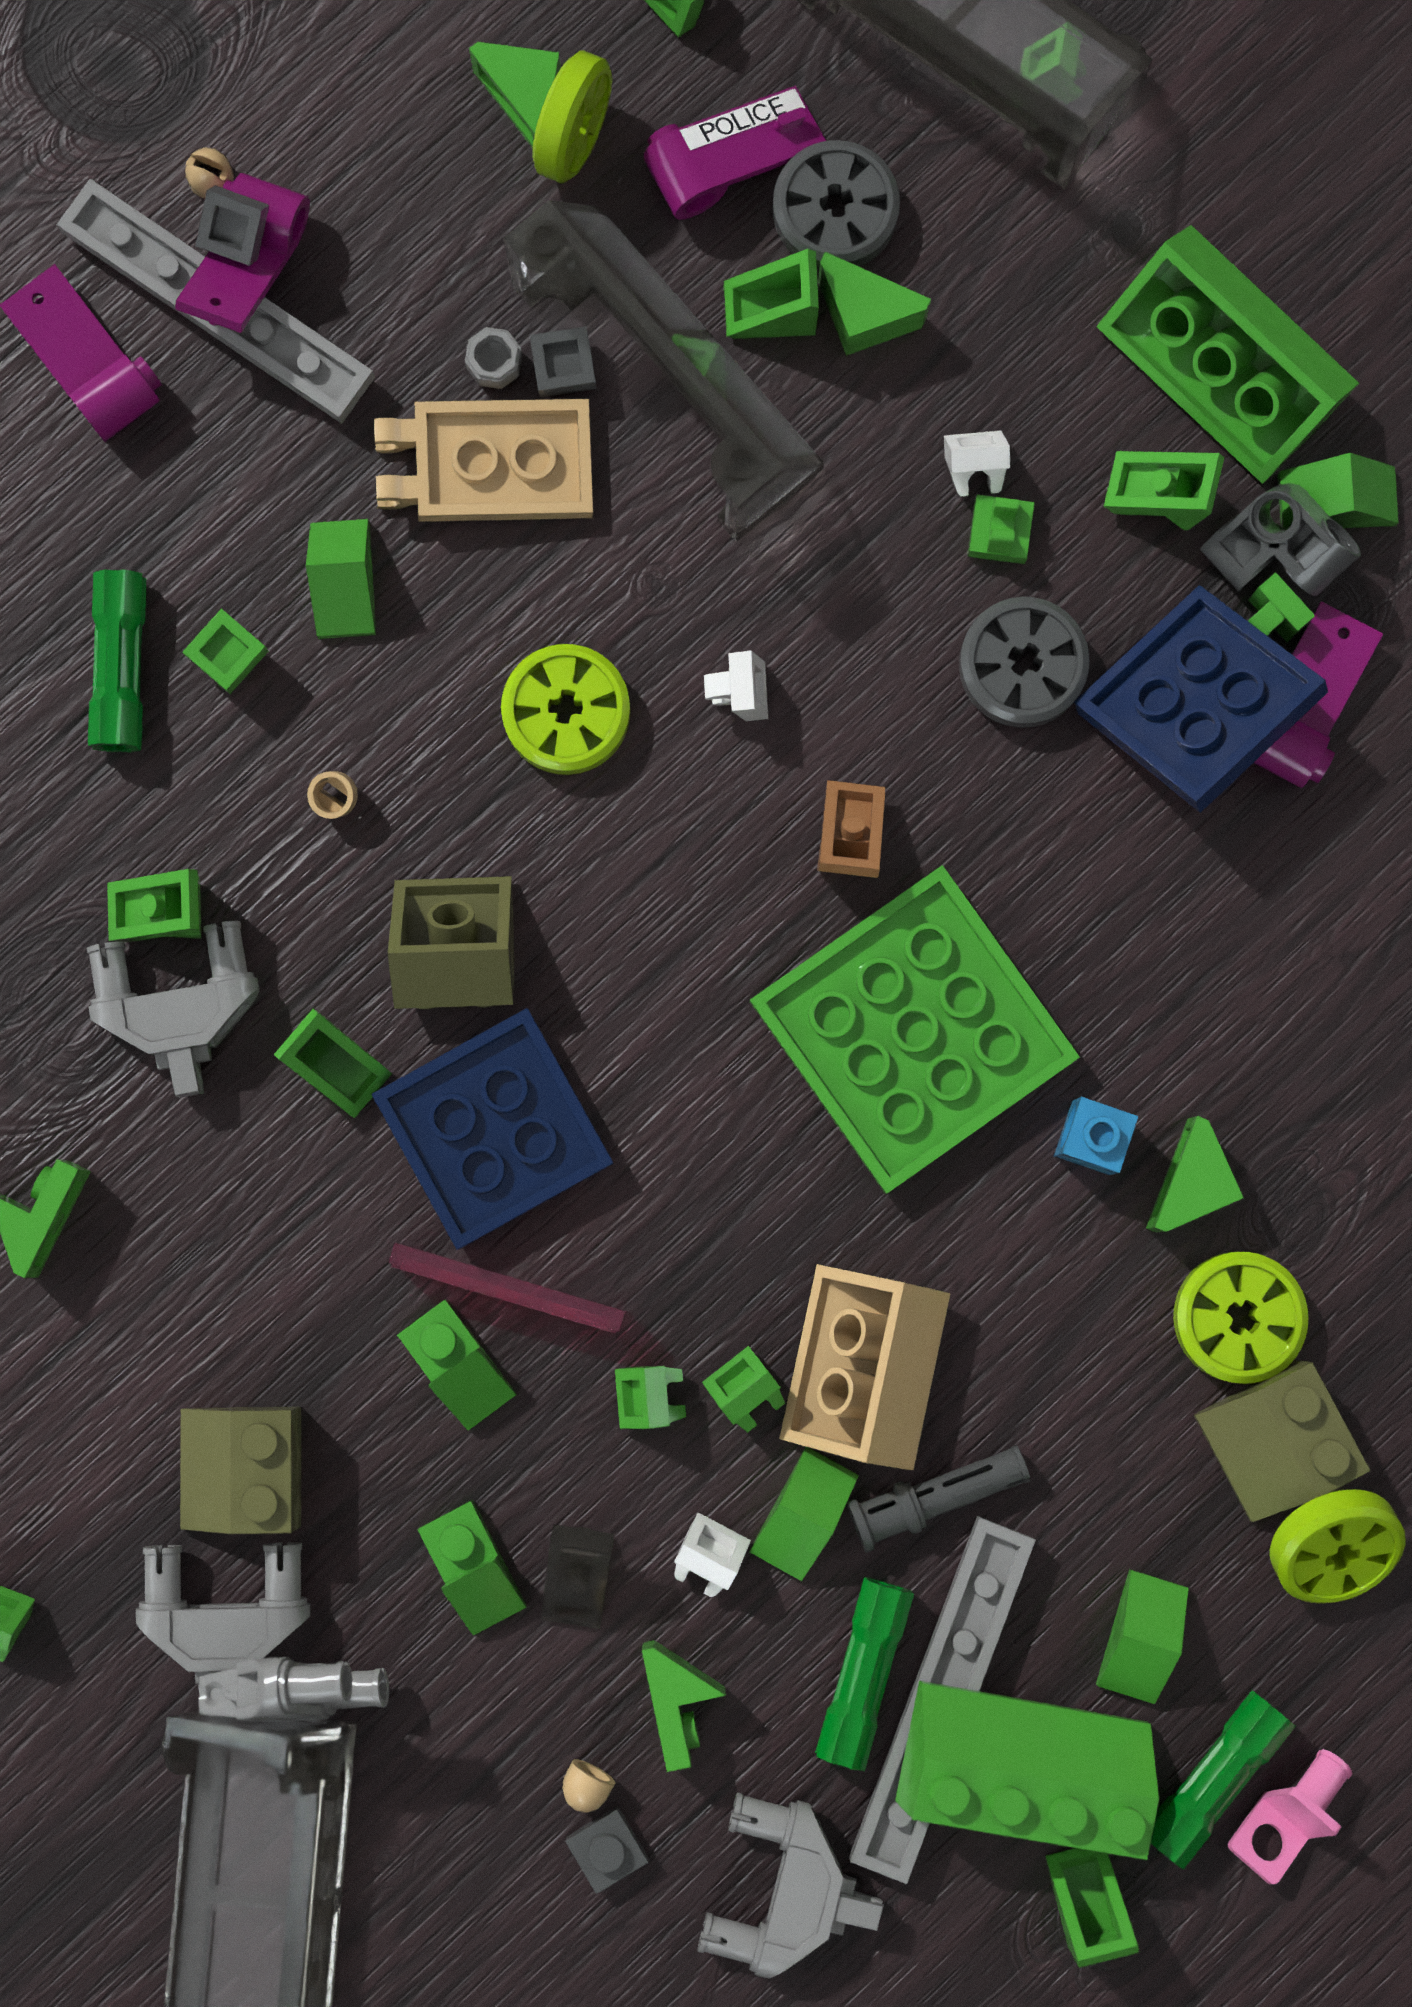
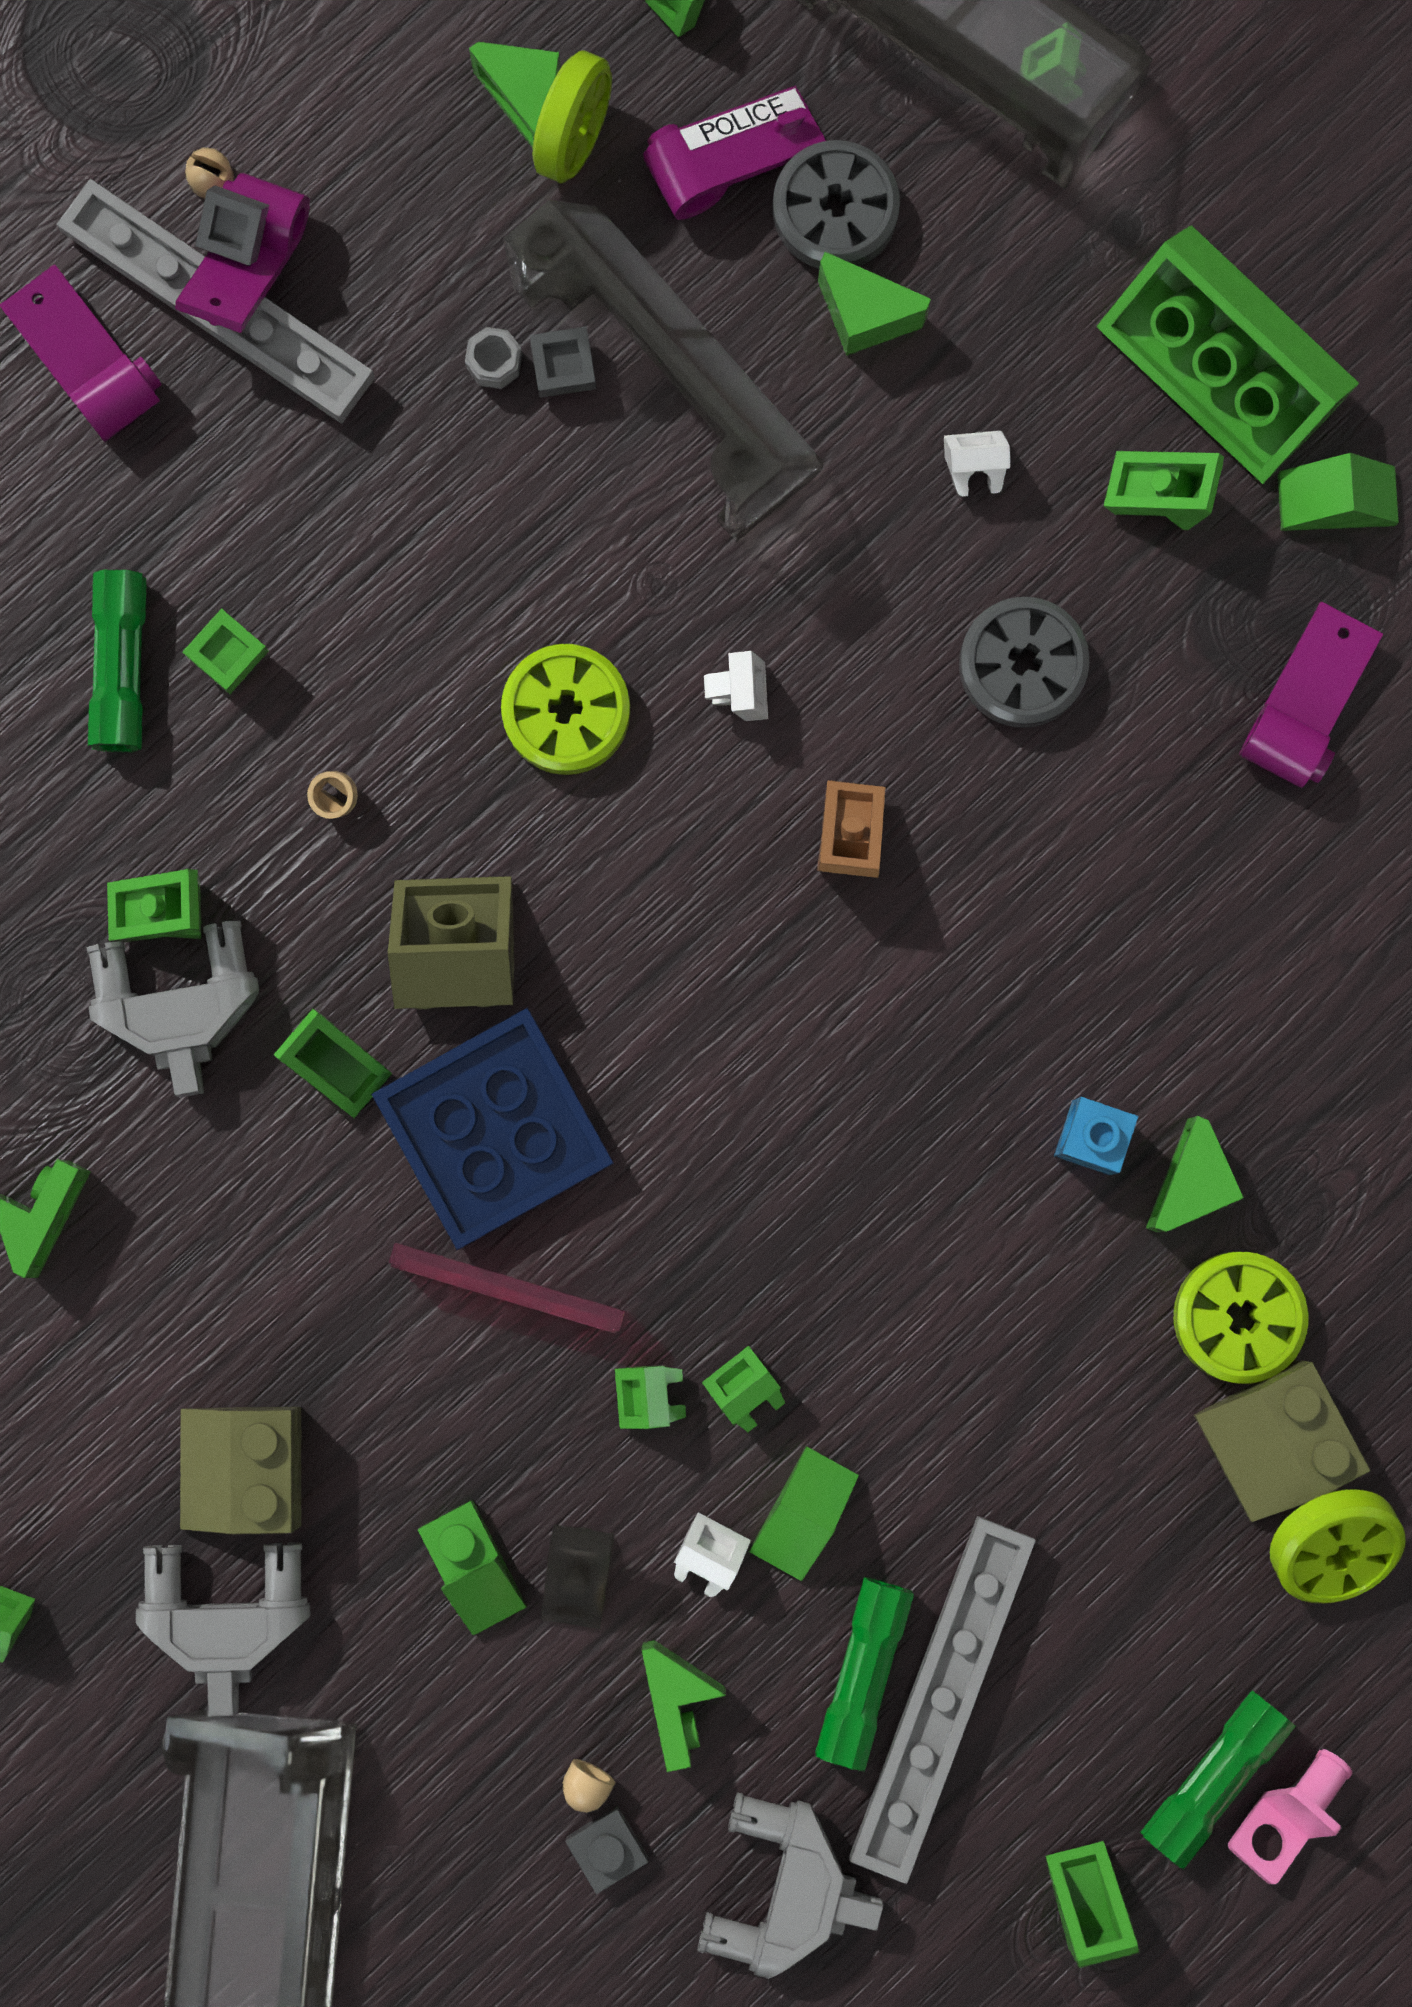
light grey connector [198,1657,389,1722] -> none
bright green slope [306,519,376,639] -> none
tan tile [374,399,593,522] -> none
bright green slope [397,1299,517,1431] -> none
bright green slope [724,249,819,339] -> none
bright green plate [749,865,1080,1194] -> none
tan slope [779,1264,951,1470] -> none
dark grey pin [847,1445,1031,1553] -> none
bright green slope [895,1680,1159,1860] -> none
bright green tile [967,495,1034,564] -> none
dark blue plate [1074,585,1328,813] -> none
bright green slope [1096,1569,1188,1704] -> none
dark grey piece [1200,483,1361,596] -> none
bright green tile [1248,572,1315,642] -> none

